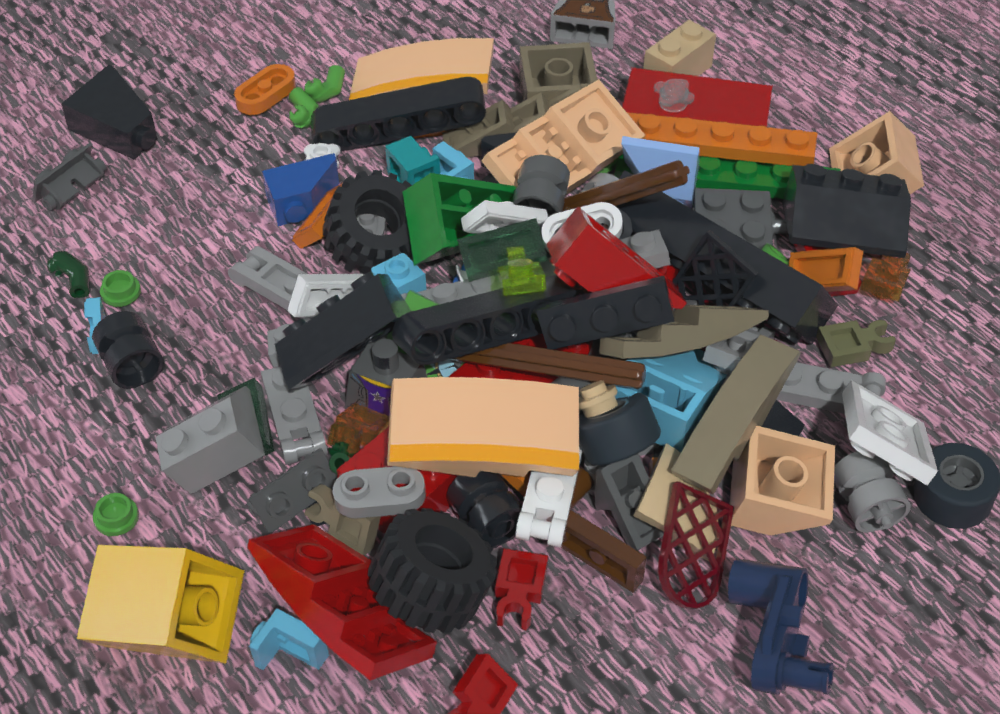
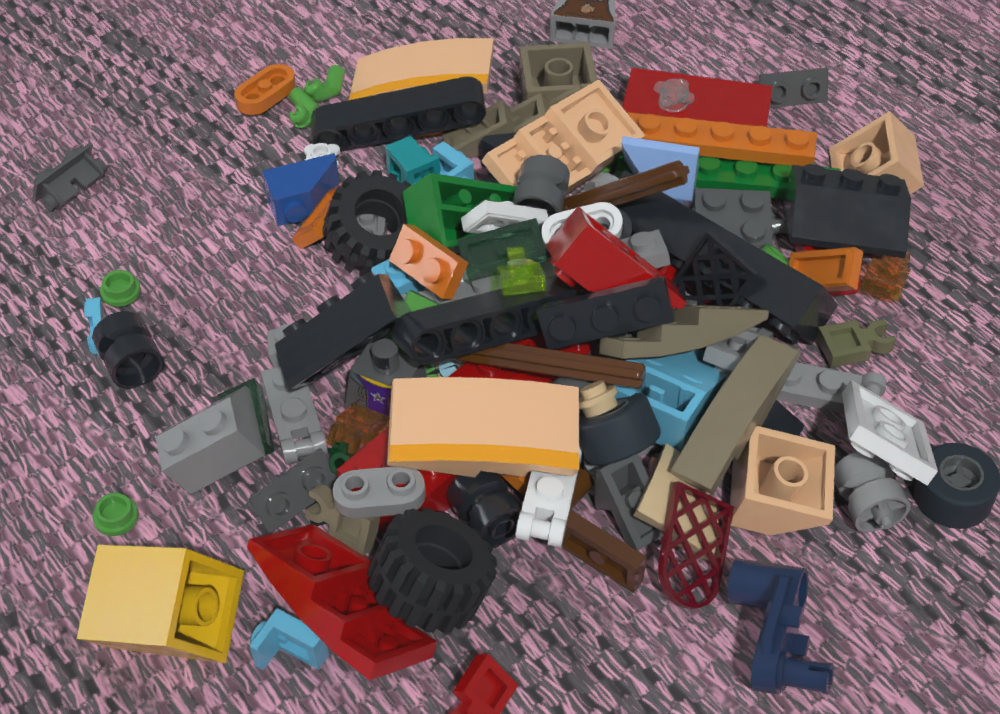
dark green arm [47,251,90,298] -> none
black slope [61,64,157,160] -> none
light grey plate [228,246,314,321] -> none
white plate [287,274,363,317] -> none
red plate [495,548,549,631] -> none
tan brick [644,20,716,76] -> none
none -> orange plate [389,224,469,299]
none -> dark grey hinge [753,67,829,108]

